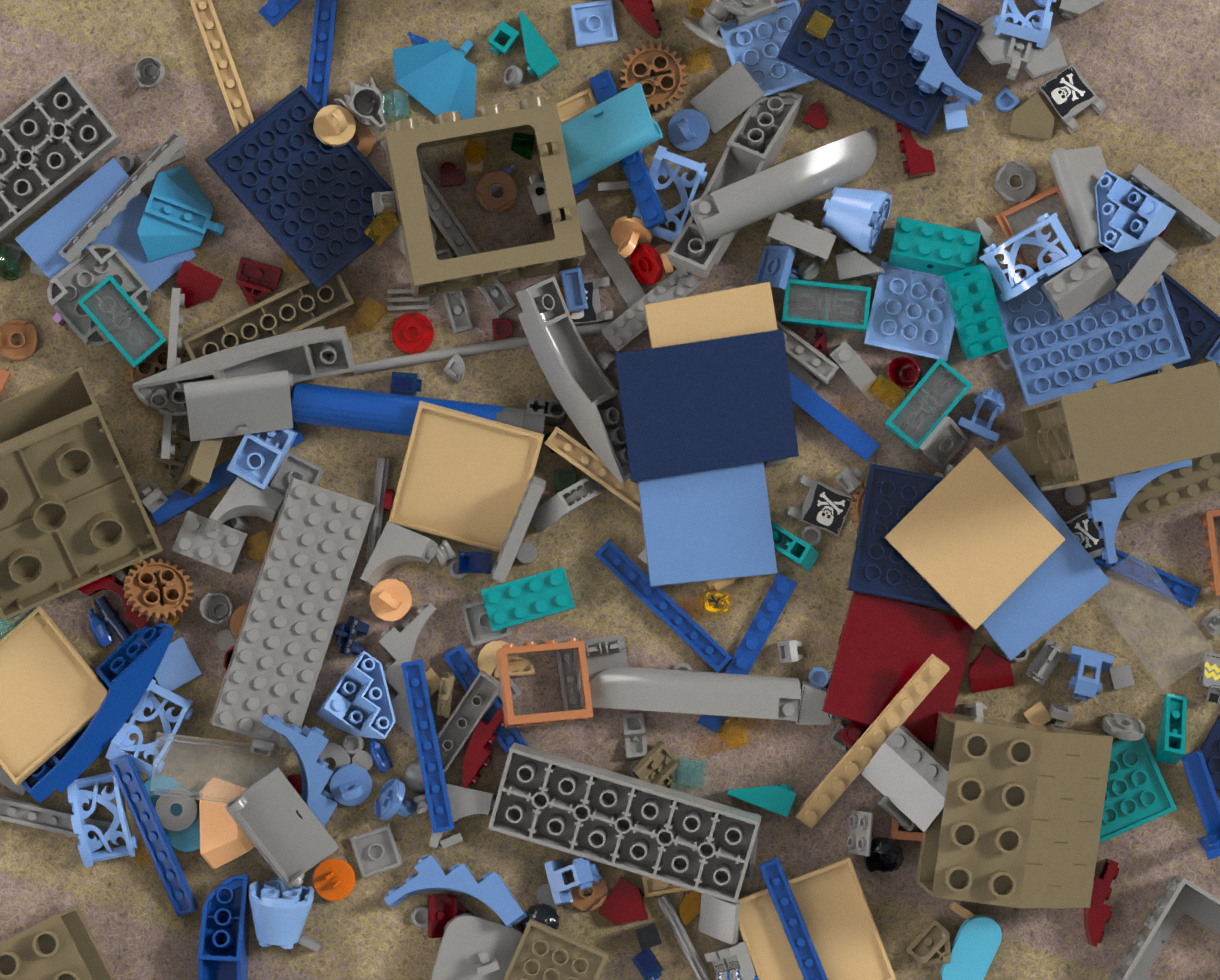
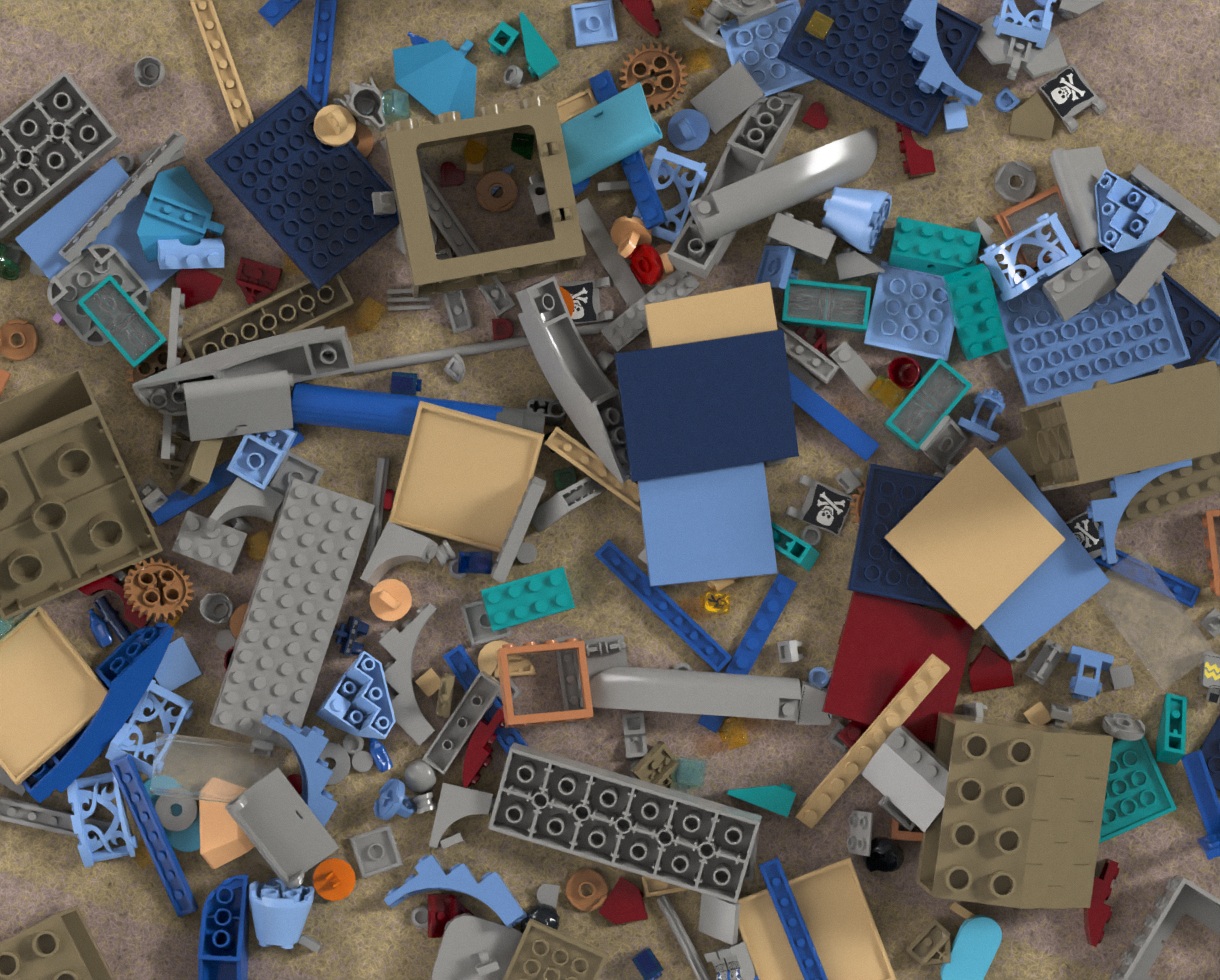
medium blue tile [329,763,372,806] -> none
clear yellow brick [364,209,400,246] -> none
red tile [392,313,434,354] -> none
blue plate [401,659,455,833] -> none
medium blue tile [544,857,602,905] -> none
medium blue tile [560,267,588,313] -> none
black brick [635,921,662,950] -> none
pearl gold tile [679,891,702,926] -> none
light grey tile [798,259,819,281] -> none
light grey tile [1064,485,1086,506] -> none
none -> light blue arch [157,238,225,269]

